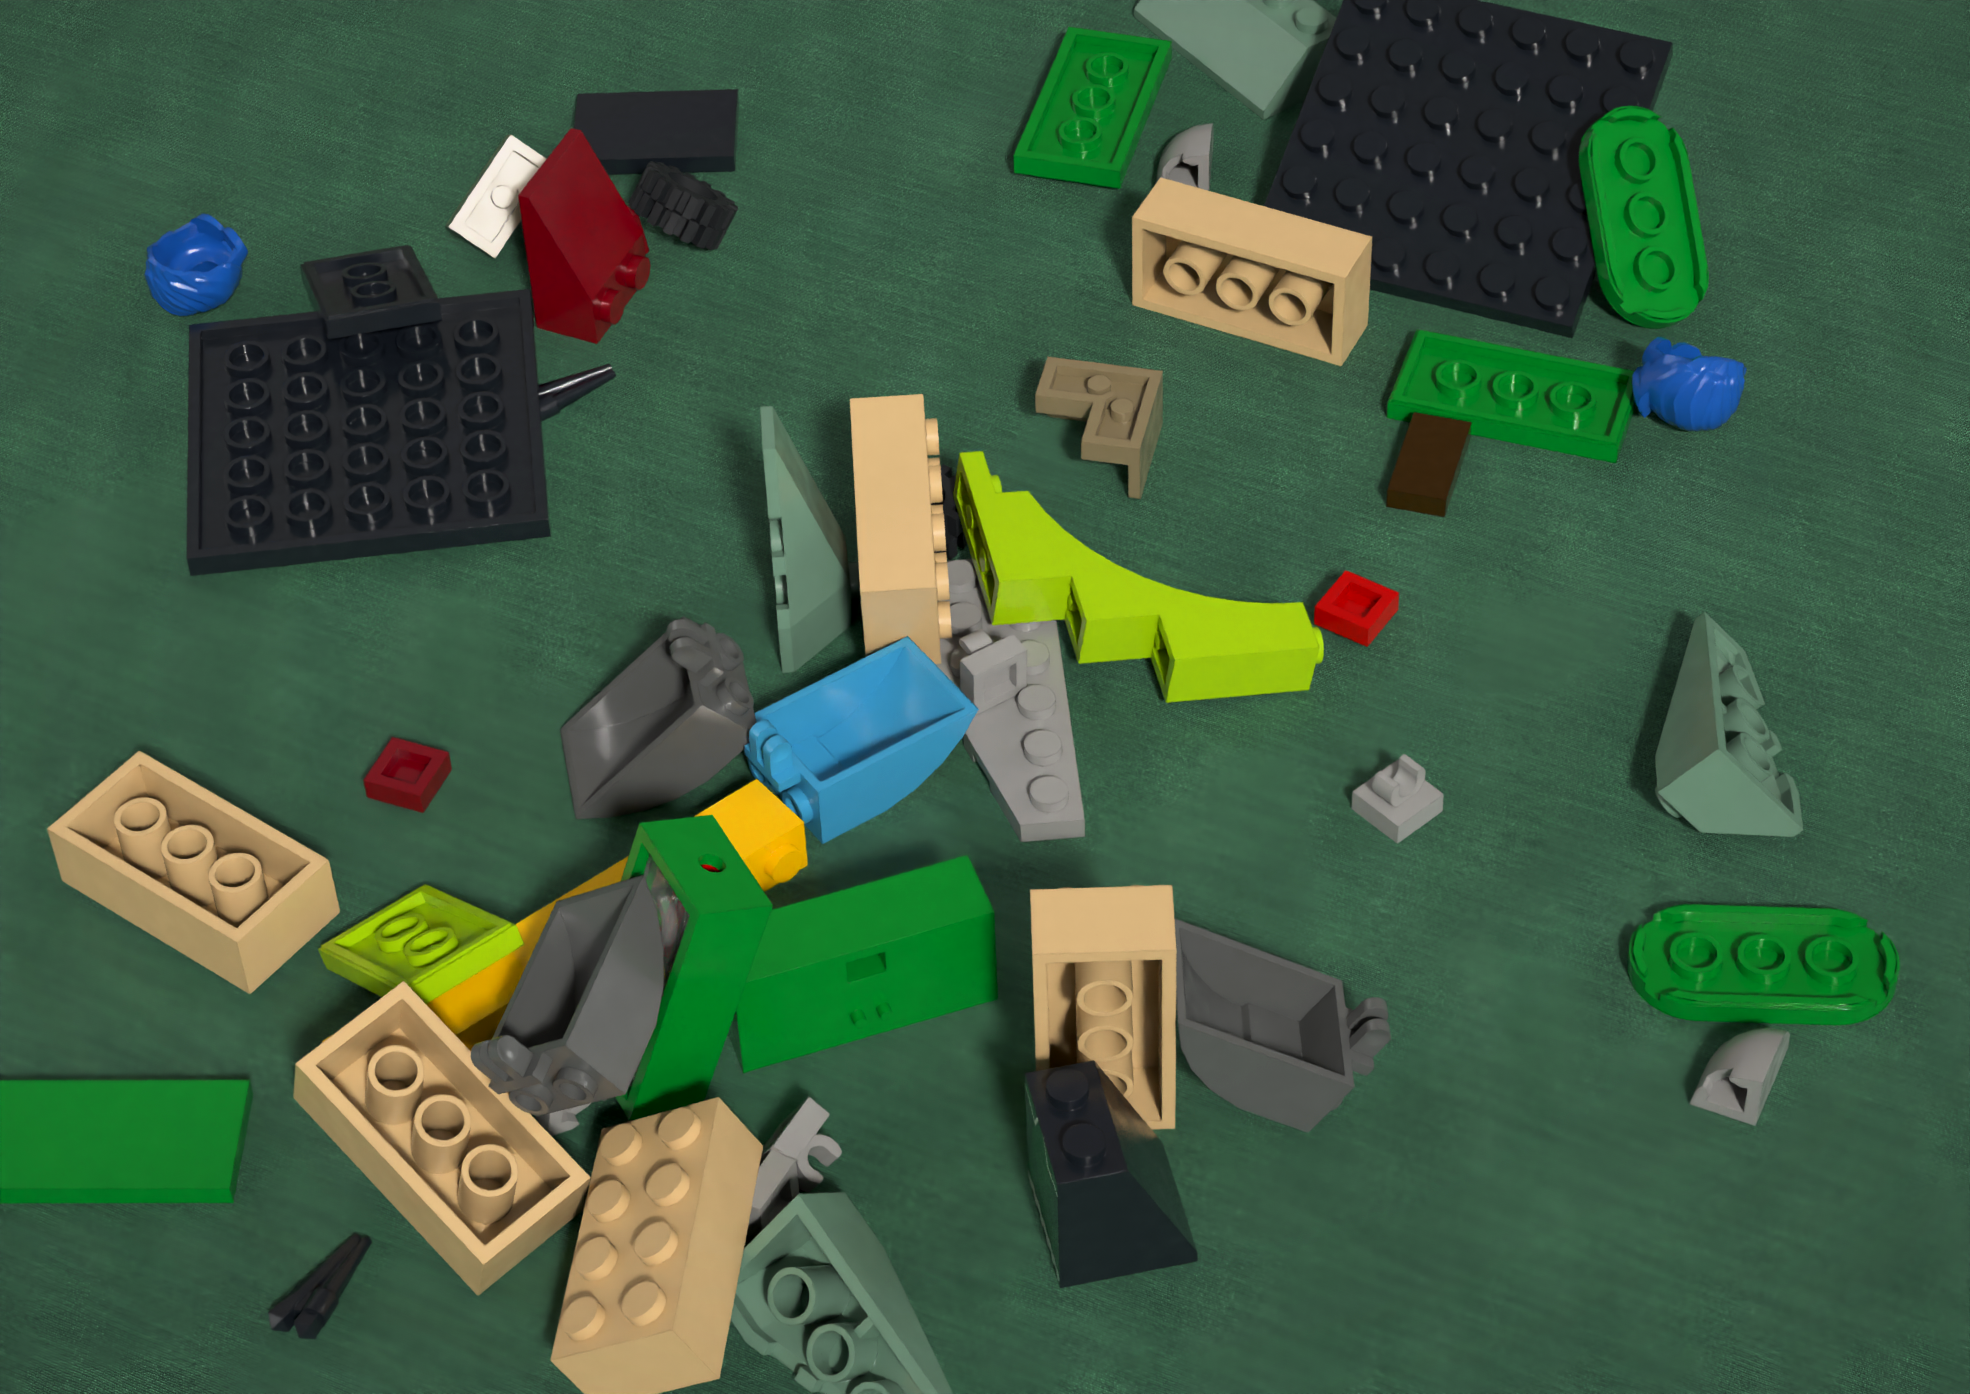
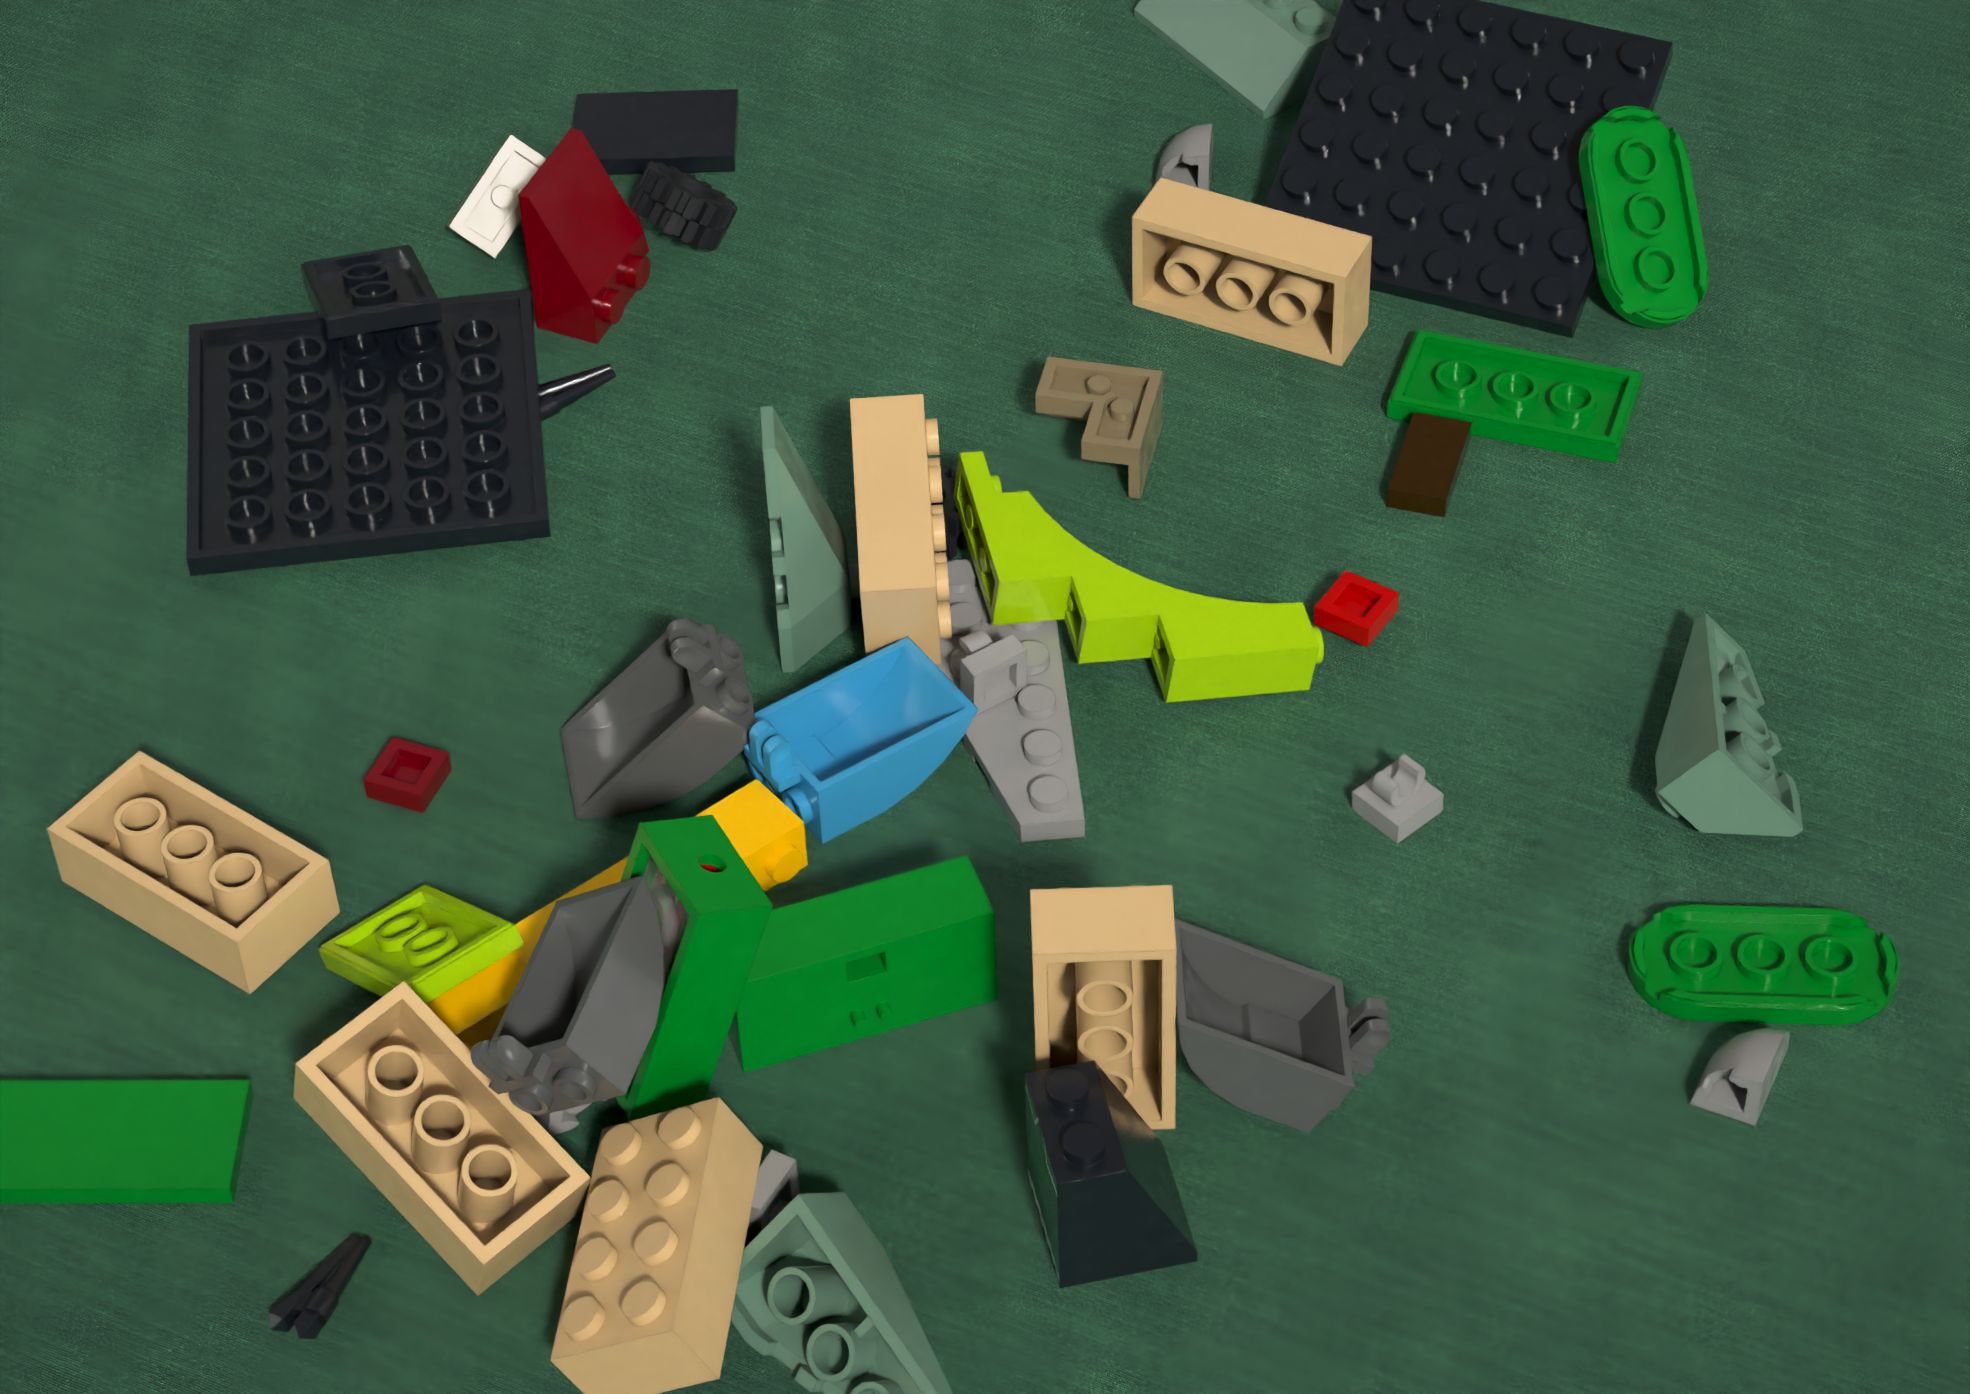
blue hair [144,213,248,316] -> none
light grey tile [760,1097,842,1192] -> none
green plate [1013,27,1172,189] -> none
blue hair [1631,337,1747,431] -> none

